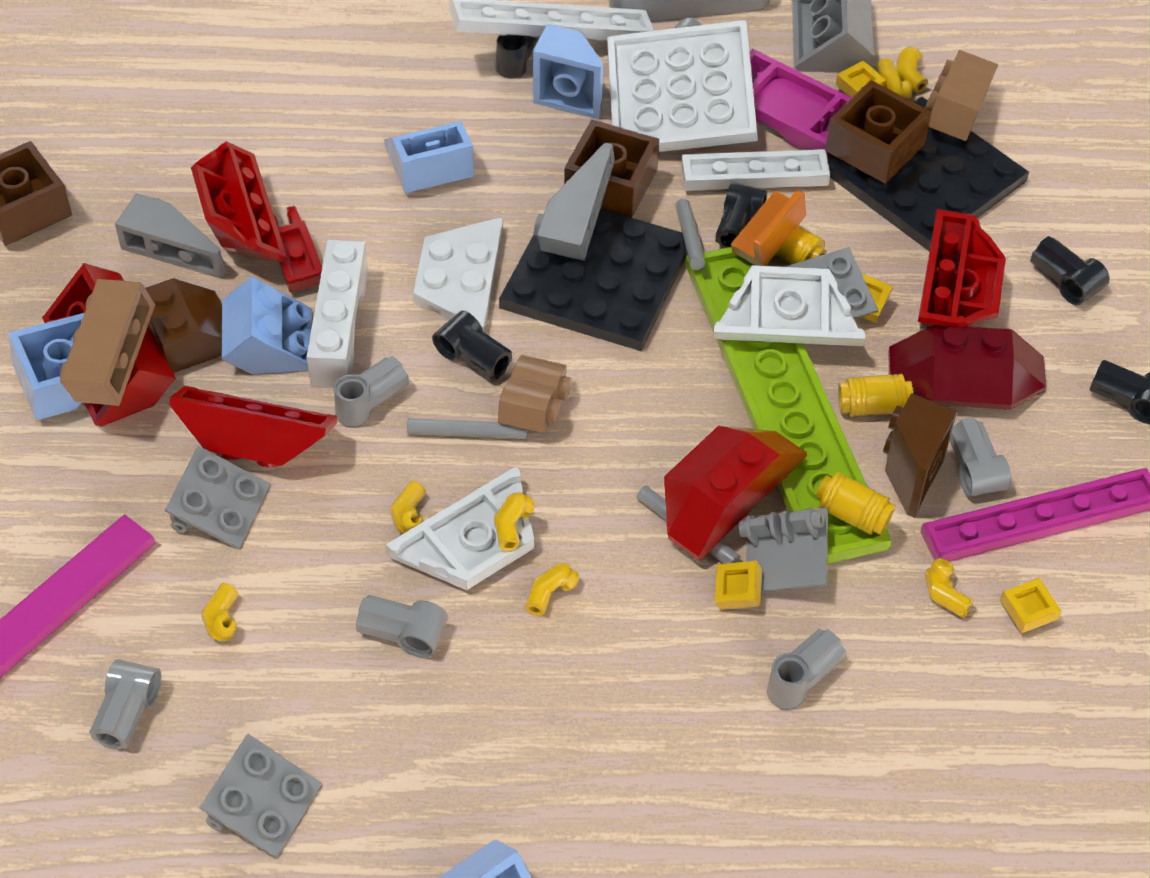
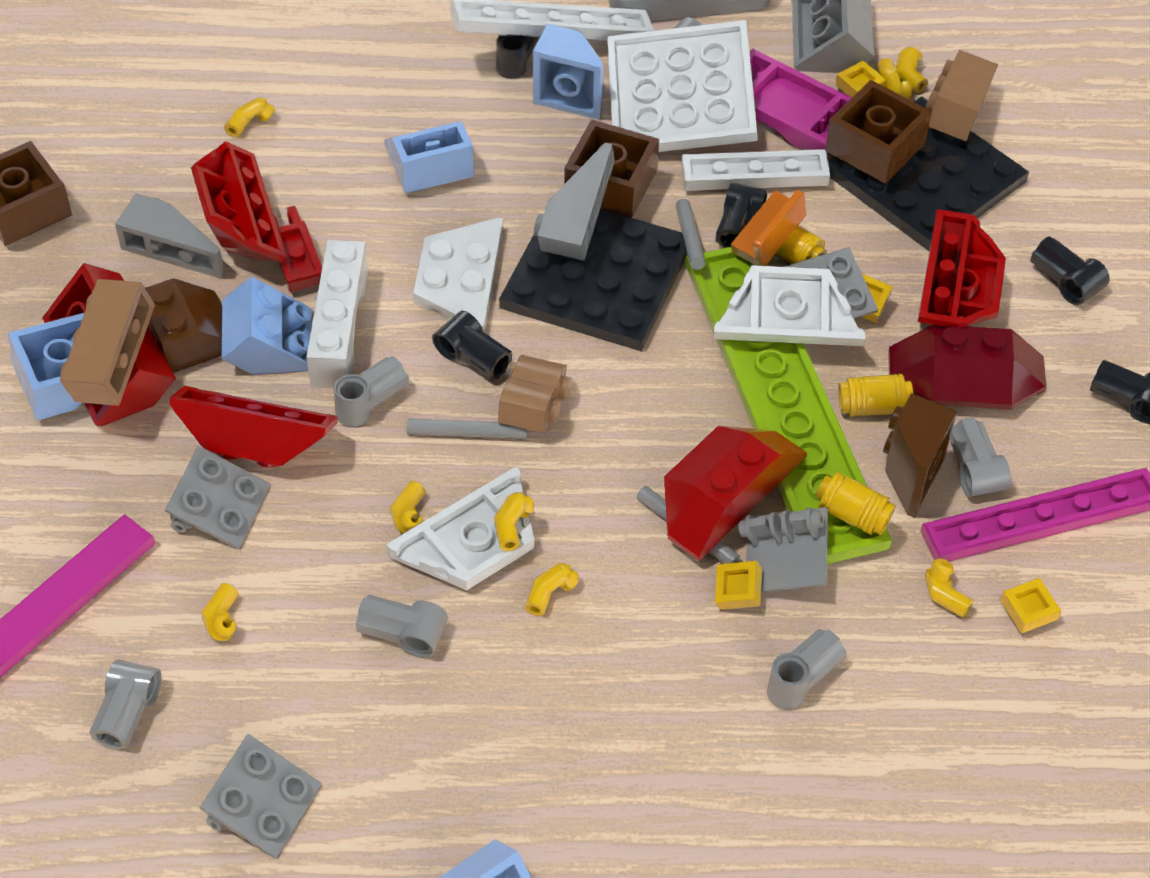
none -> yellow arm [224,97,275,137]

